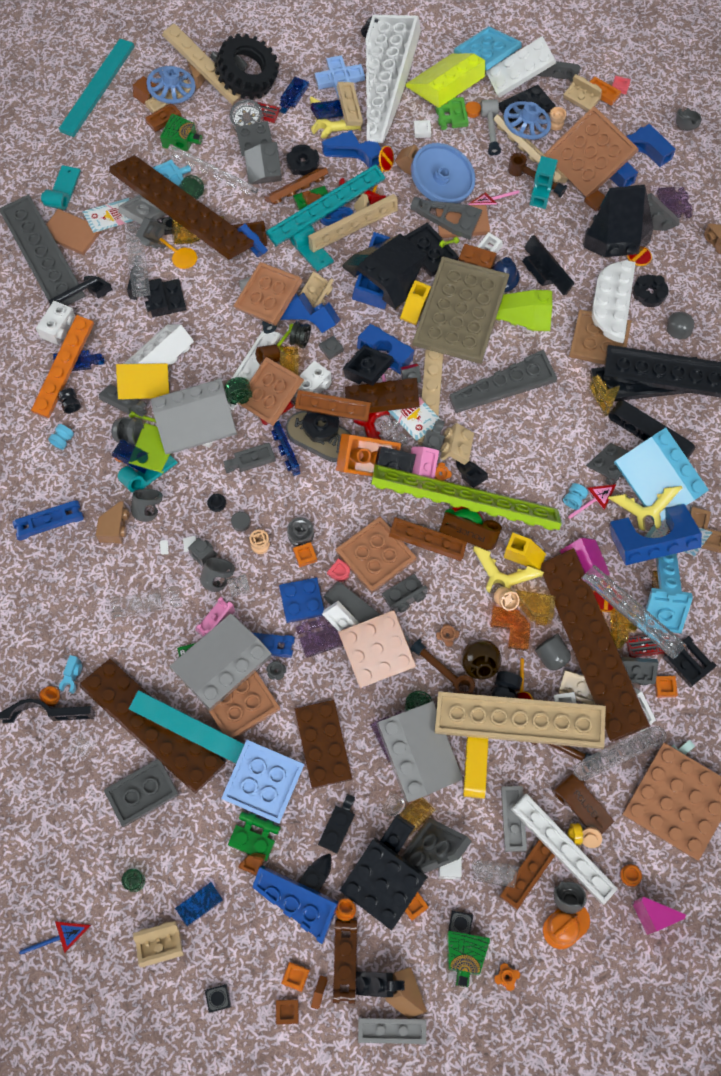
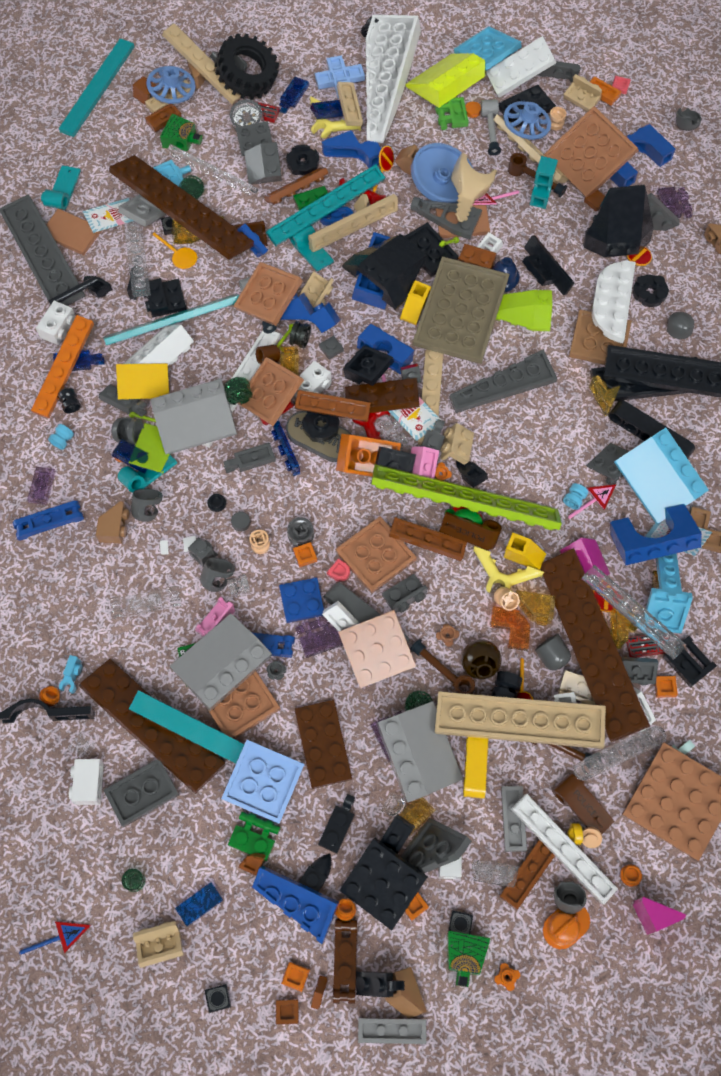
dark grey bracket [135,217,166,249] -> none
dark orange tile [302,191,322,206] -> none
white plate [414,120,431,138] -> none
light yellow piece [608,486,683,531] -> none
none -> clear purple plate [27,467,56,505]
none -> white brick [69,759,104,805]
none -> tile [103,293,240,345]
none -> tan animal [451,153,497,222]

